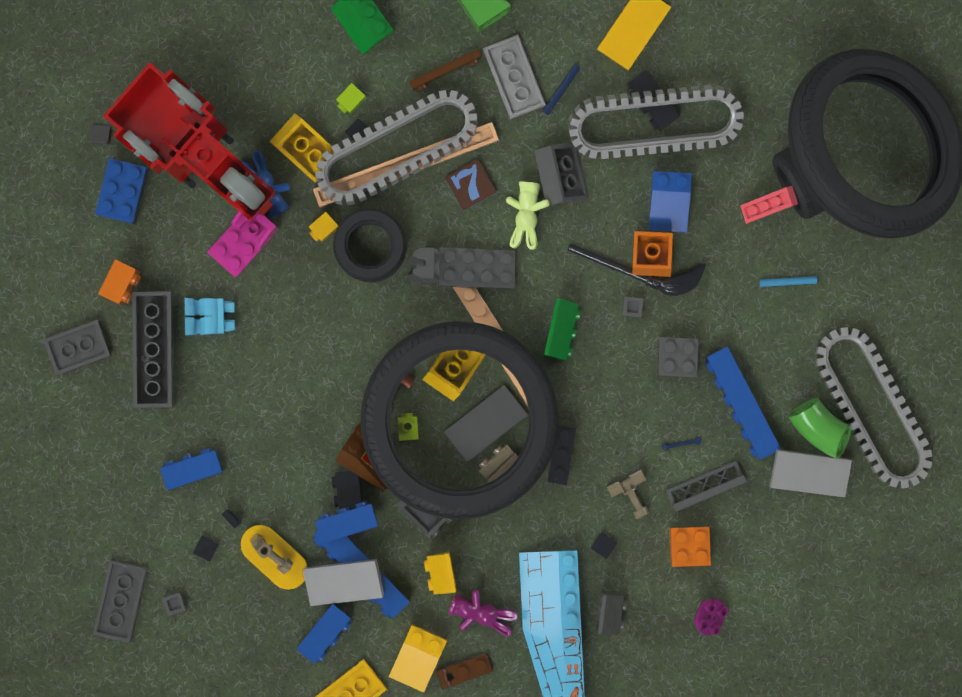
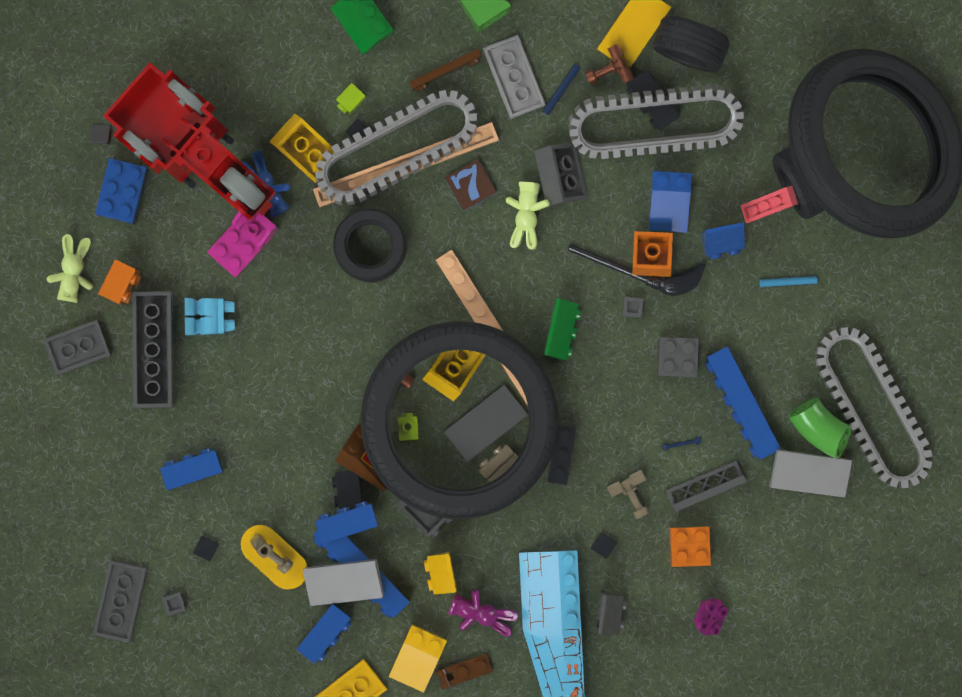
black tile [222,509,241,528] -> none
yellow brick [309,212,338,242] -> none
dark grey hinge [407,247,515,290] -> none
none -> yellowish green animal [47,234,93,303]
none -> copper bar [585,43,634,86]
none -> black tyre [652,15,730,72]
none -> blue slope [701,222,745,260]

